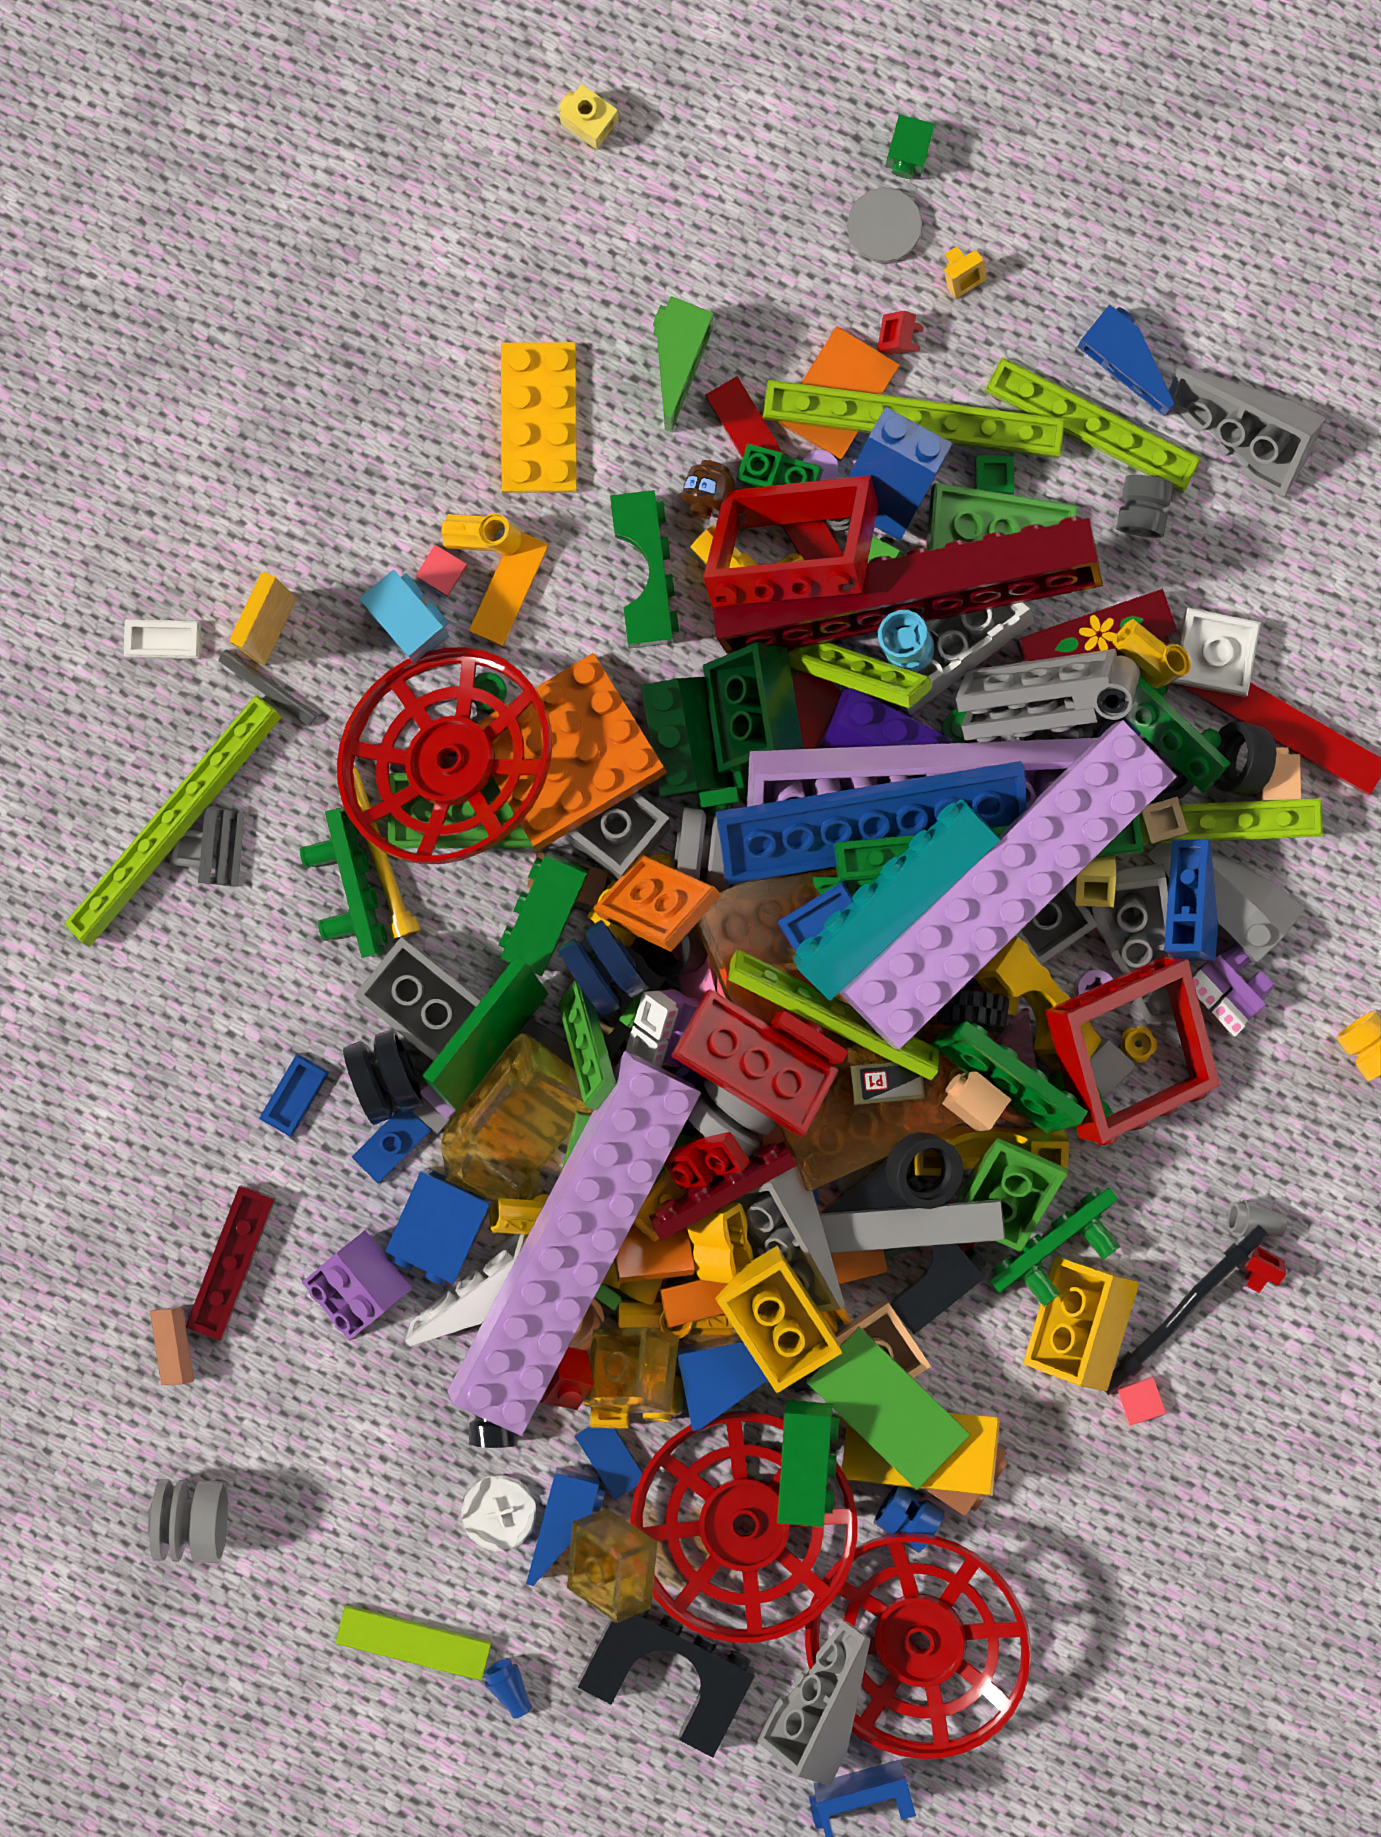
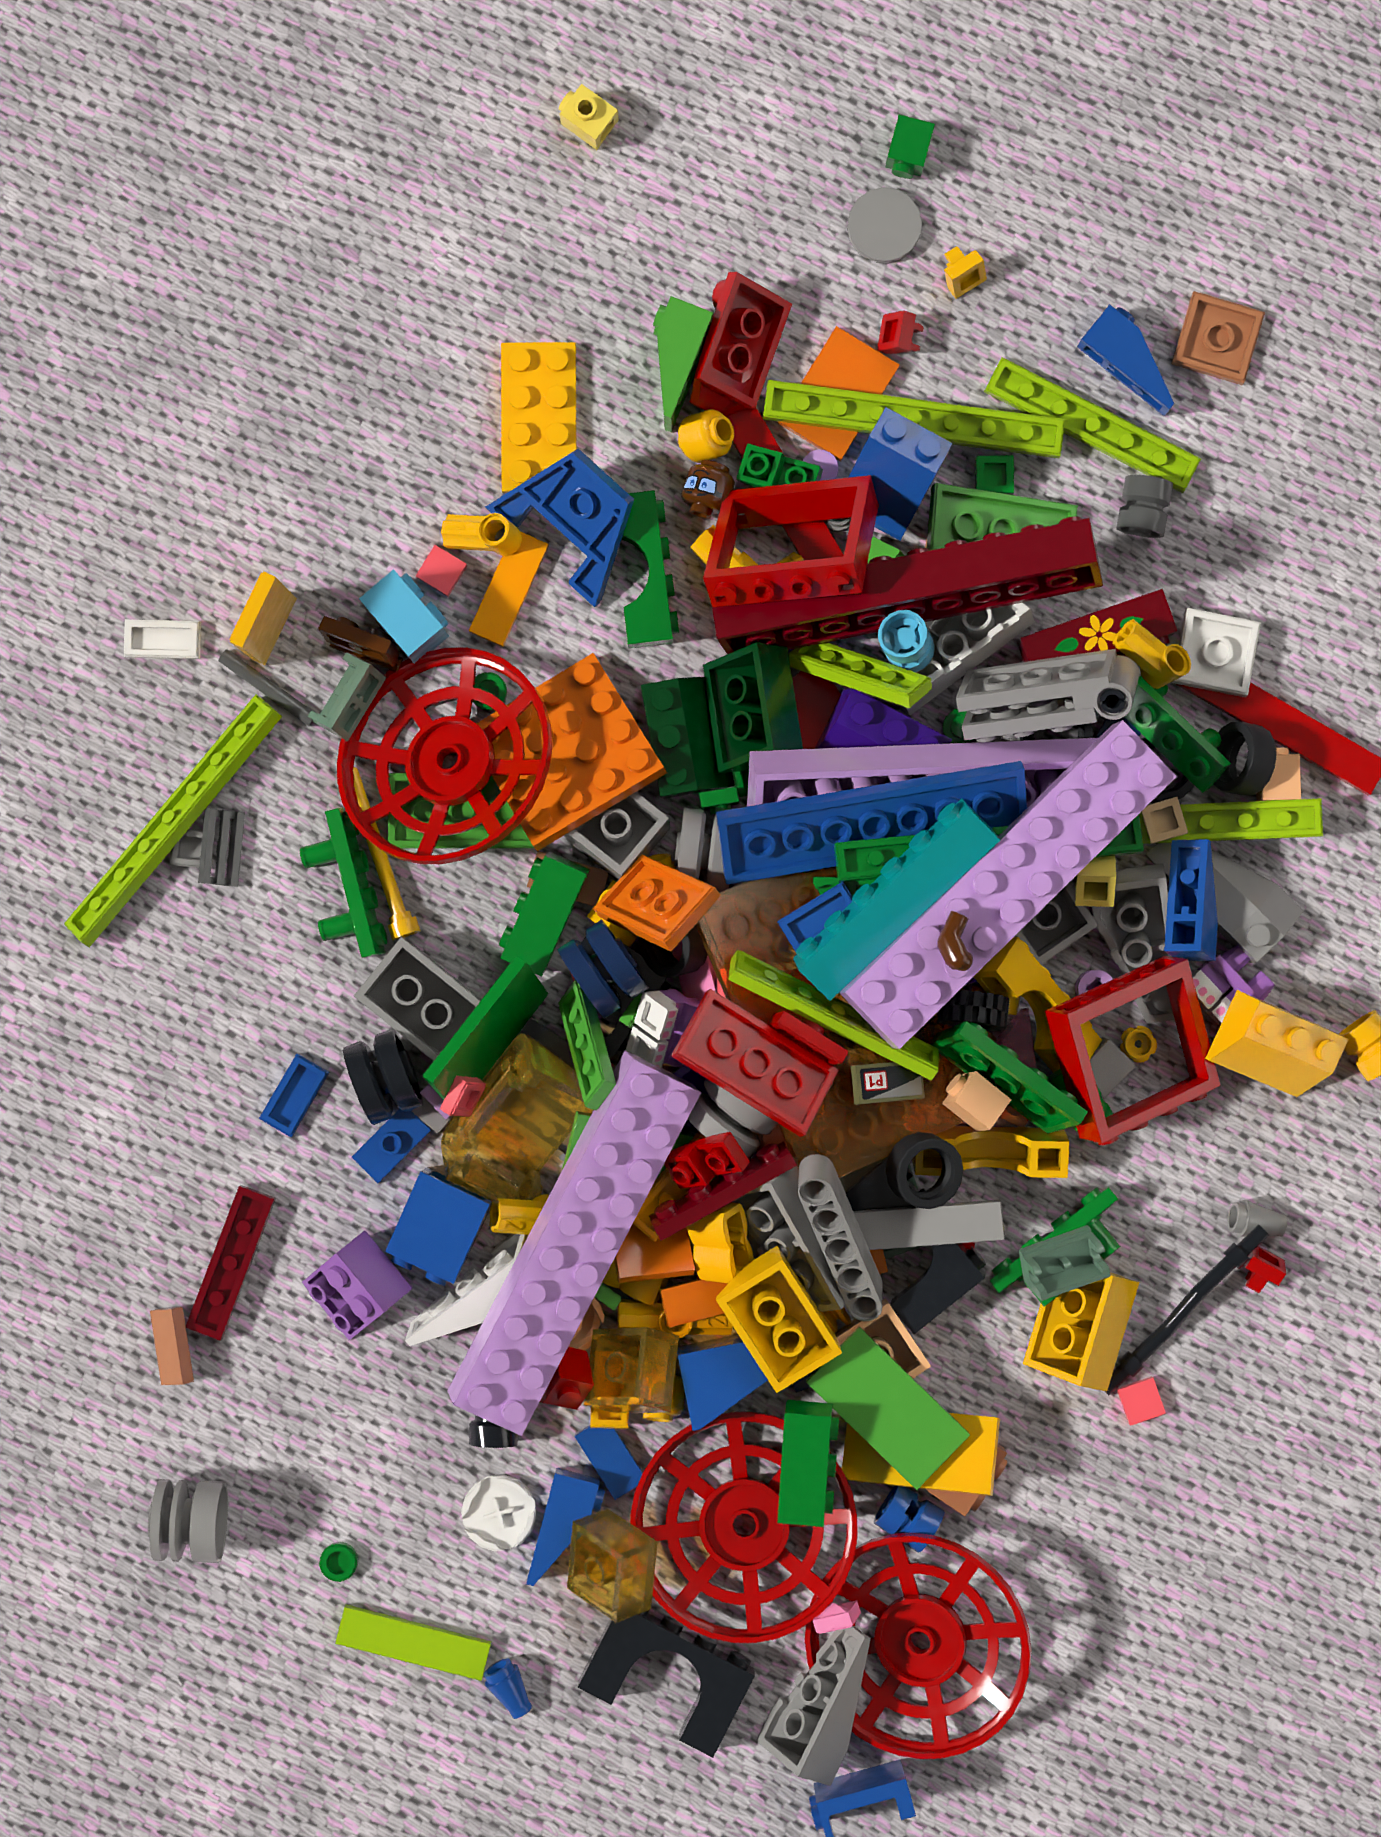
bright green slope [956,1138,1069,1252] -> none
light grey wedge [1169,366,1327,497] -> none
none -> sand green hinge [307,653,386,741]
none -> reddish brown plate [318,616,403,672]
none -> green tile [319,1542,358,1582]
none -> coral tile [440,1075,486,1117]
none -> blue wing [485,448,634,607]
none -> yellow head [678,409,734,463]
none -> red slope [690,272,792,417]
none -> light grey beam [798,1154,883,1321]
none -> bright pink tile [813,1600,861,1634]
none -> reddish brown arm [937,911,973,971]
none -> sand green hinge [1019,1225,1110,1301]
none -> nougat tile [1171,291,1265,385]
none -> yellow slope [1205,990,1349,1097]

